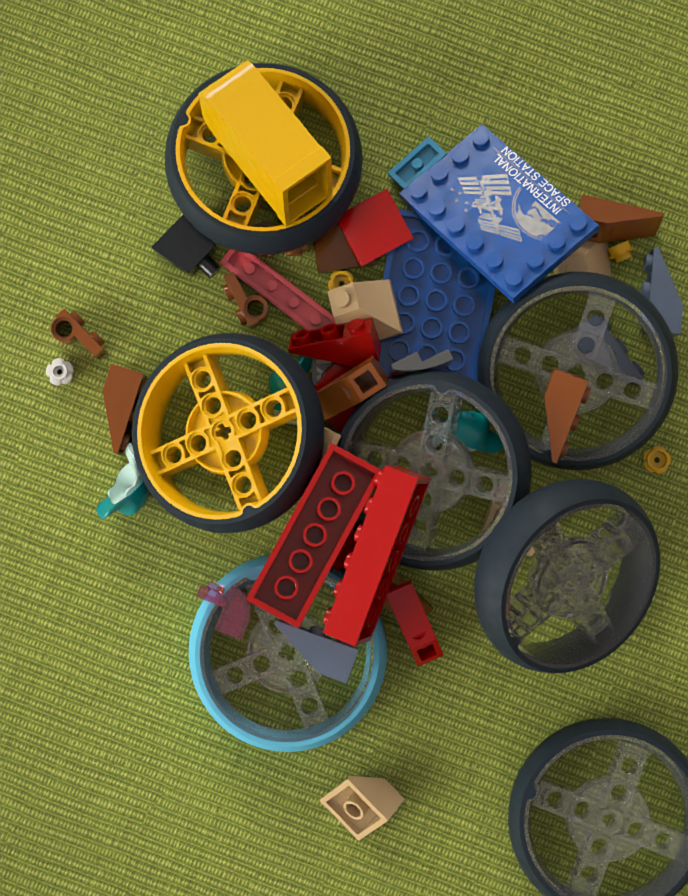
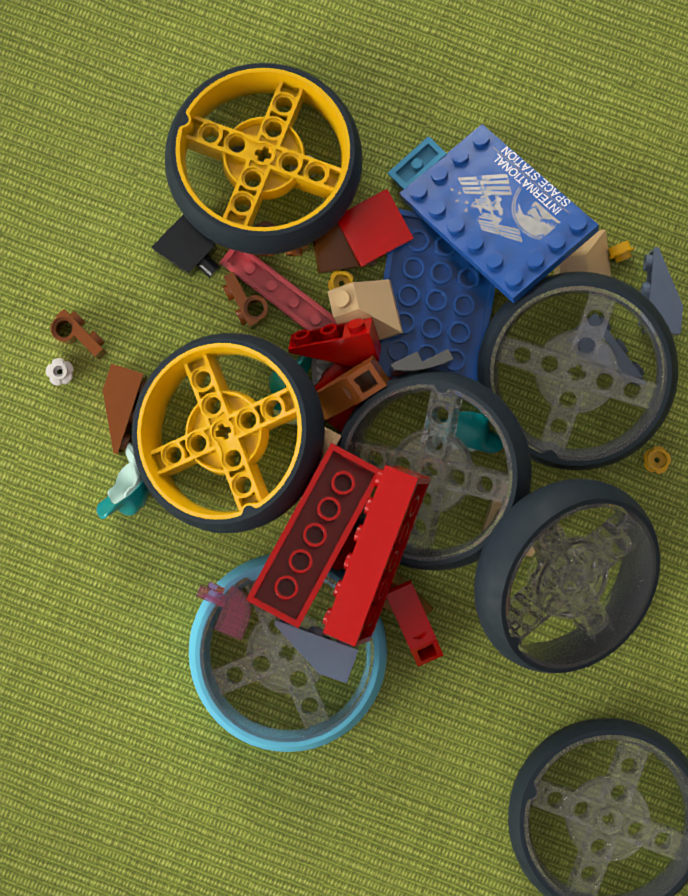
yellow piece [198,60,332,227] -> none
tan slope [319,776,404,841] -> none
dark orange slope [544,367,591,464] -> none
dark orange slope [578,194,664,243] -> none

